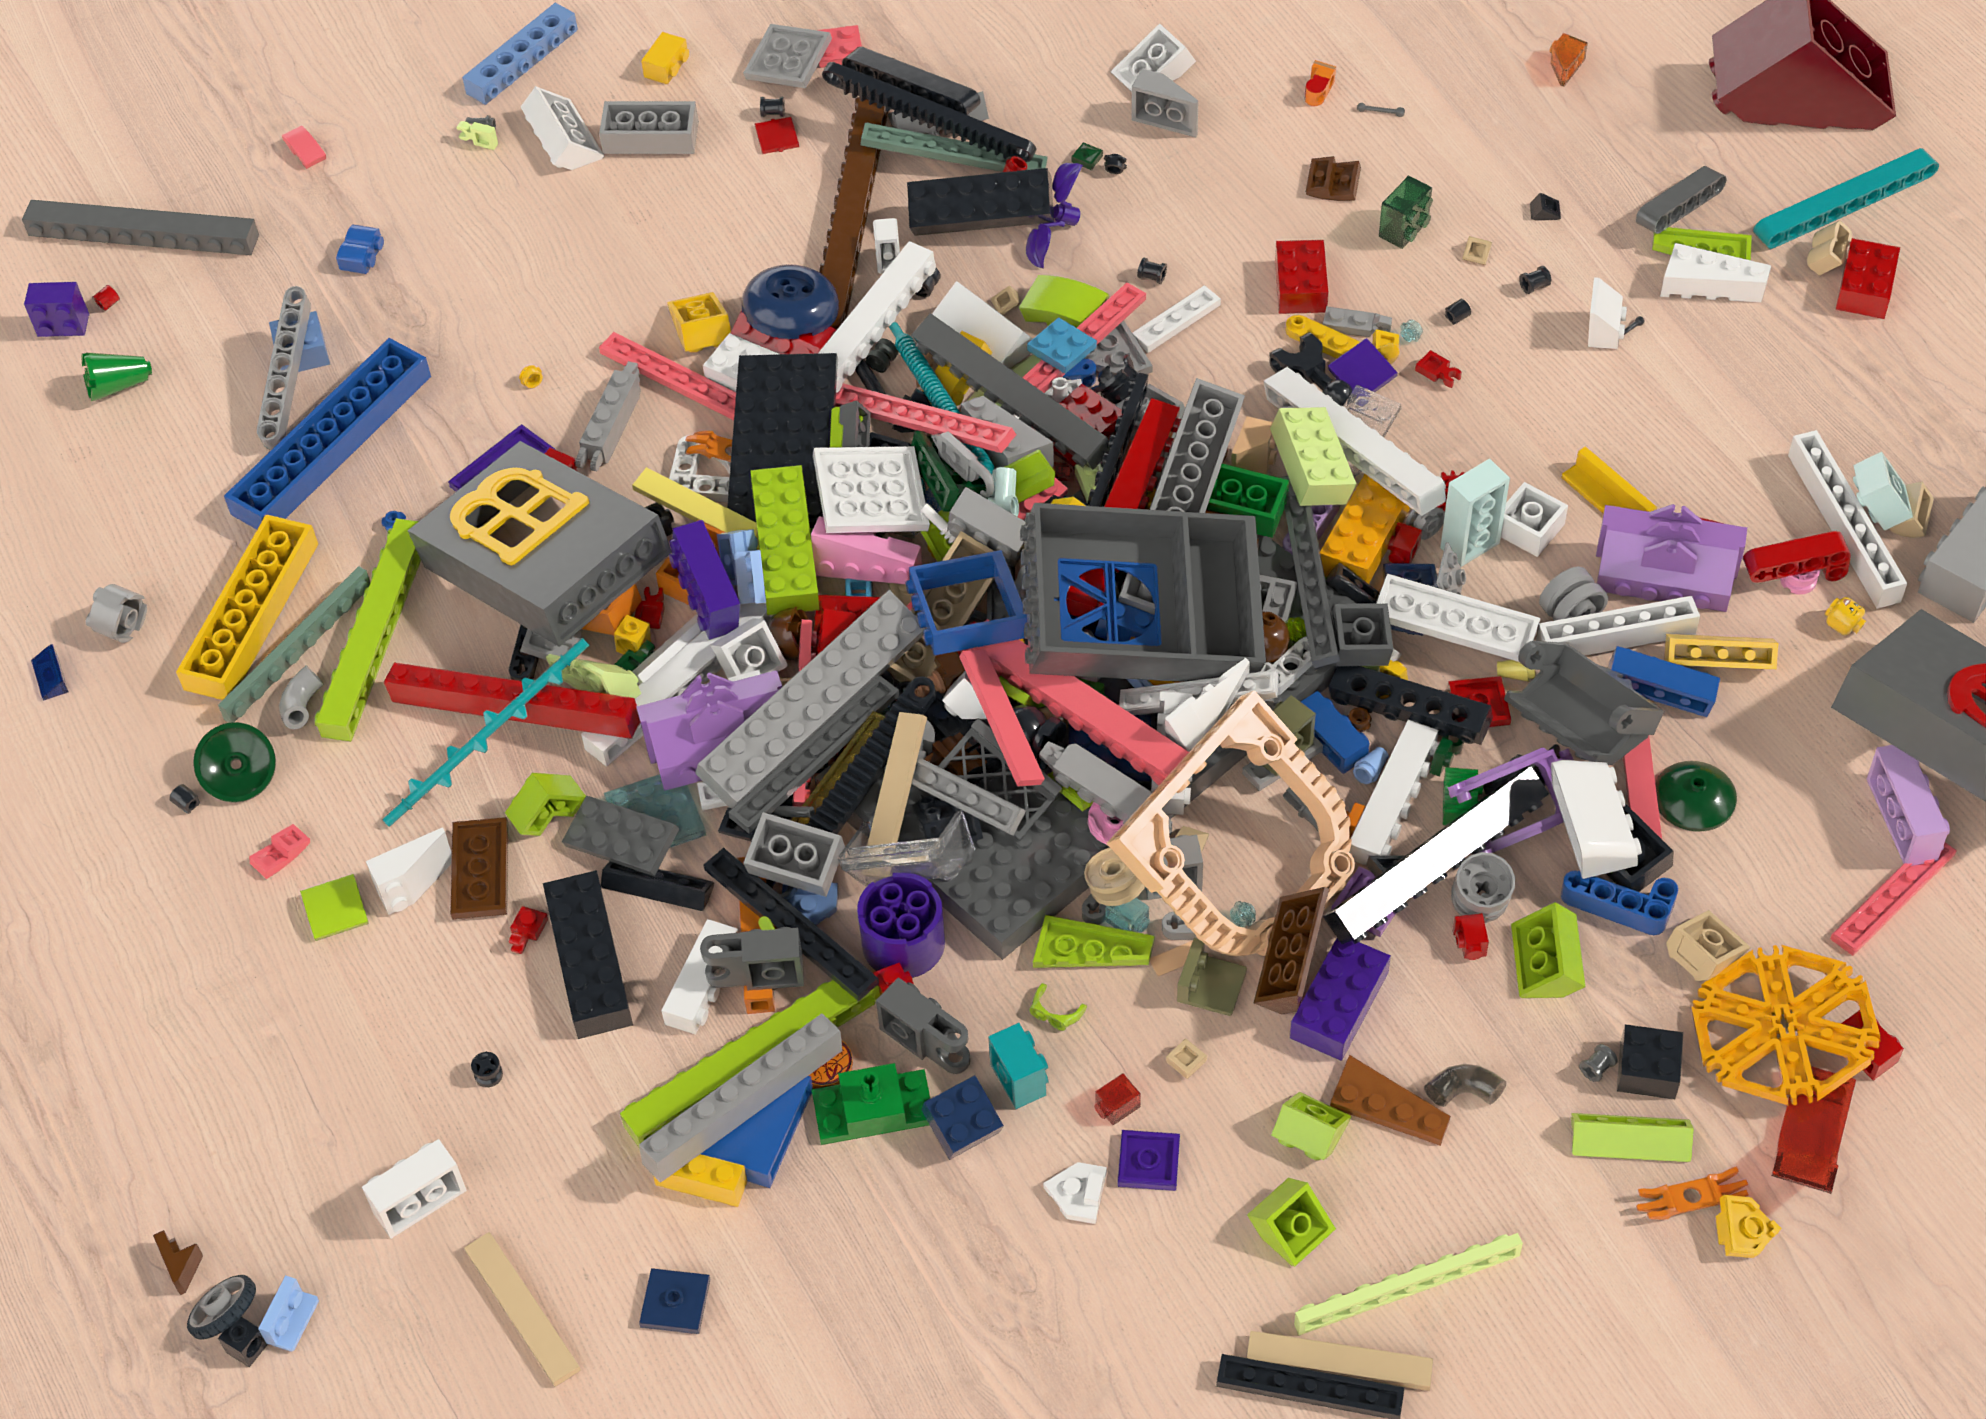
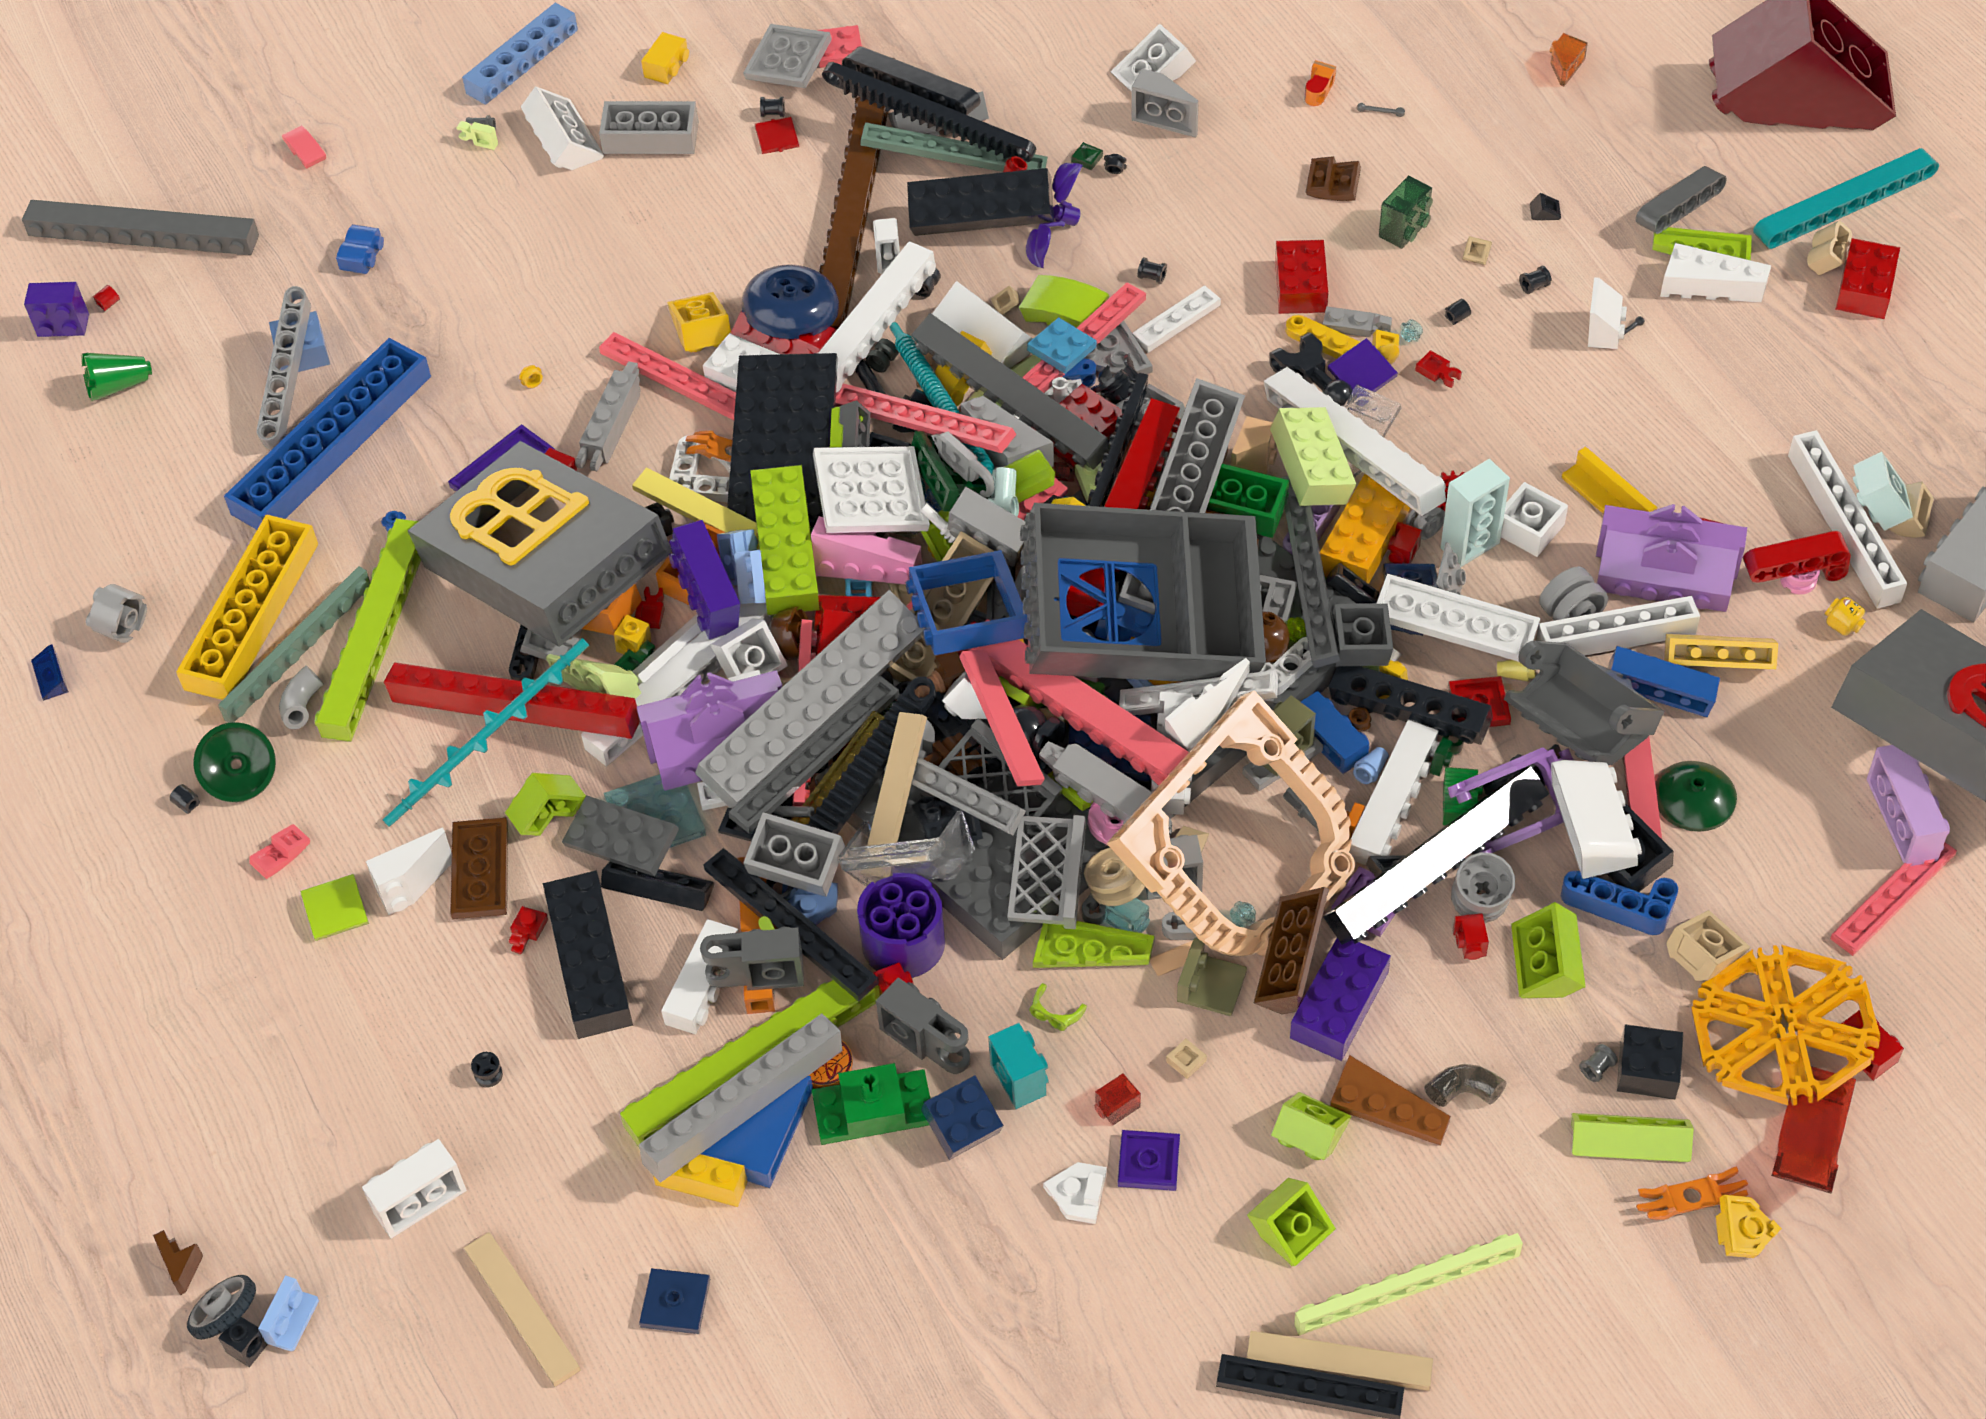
none -> light grey fence [1007,815,1086,929]

